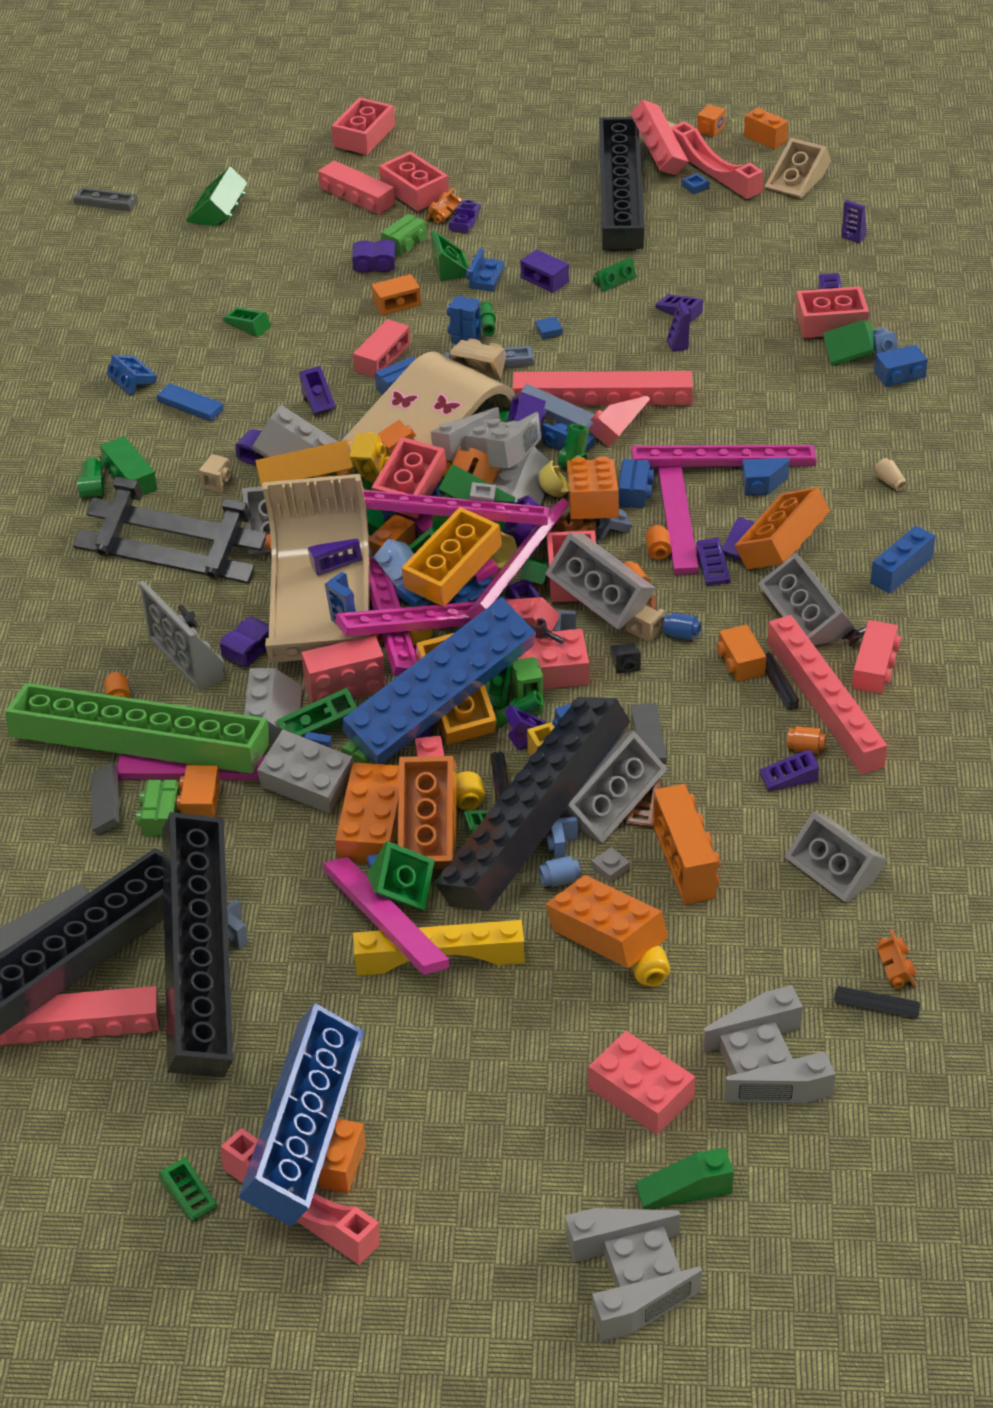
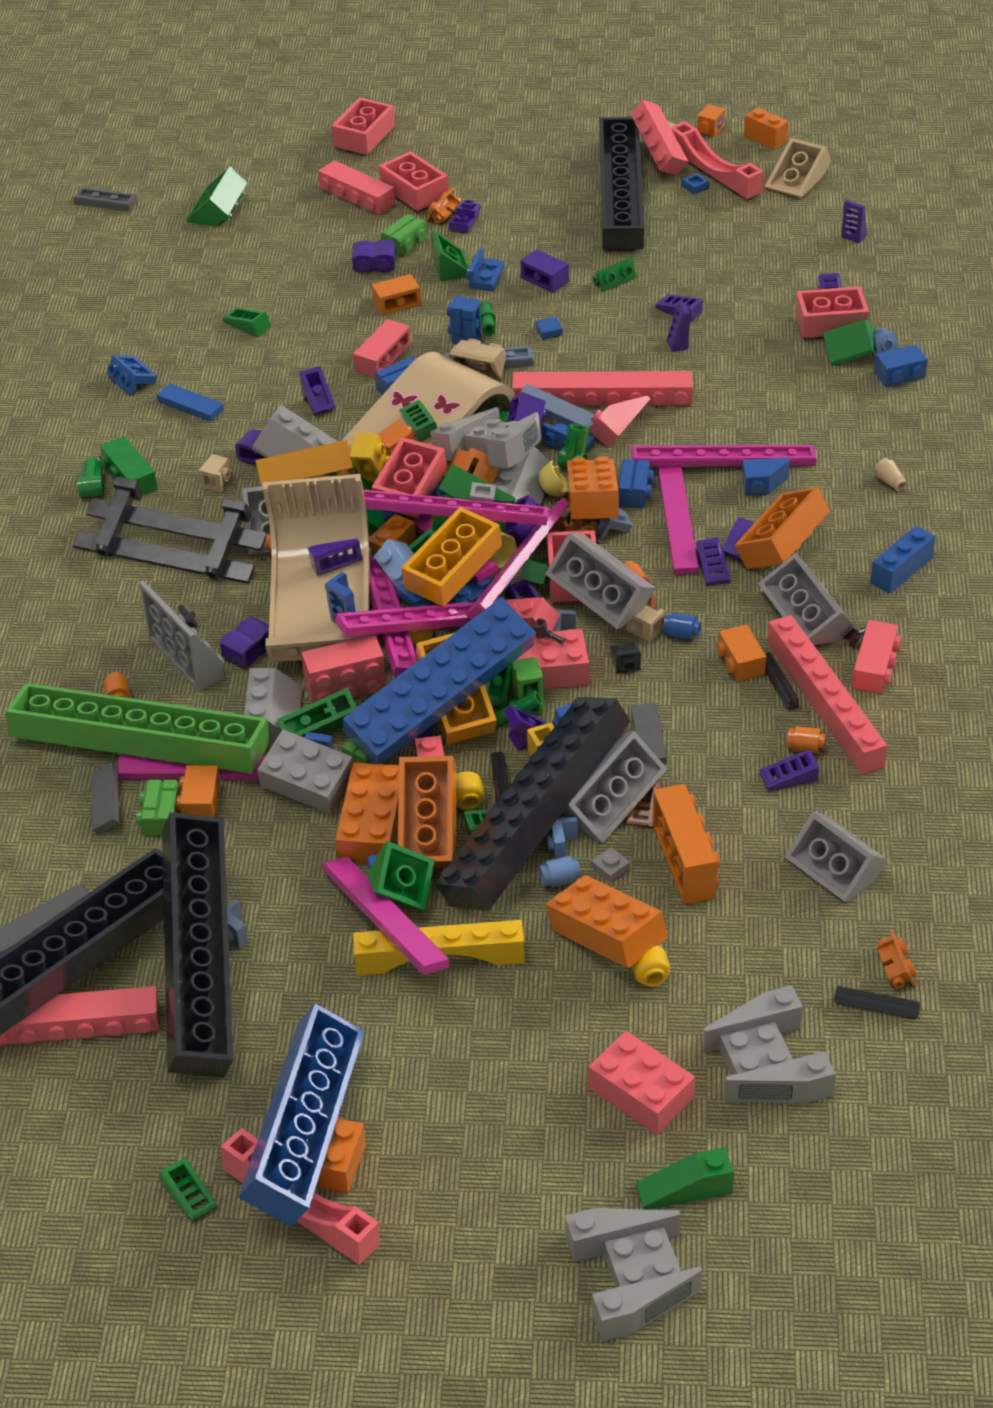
orange brick [645,525,672,560] -> none
none -> green slope [399,400,438,442]

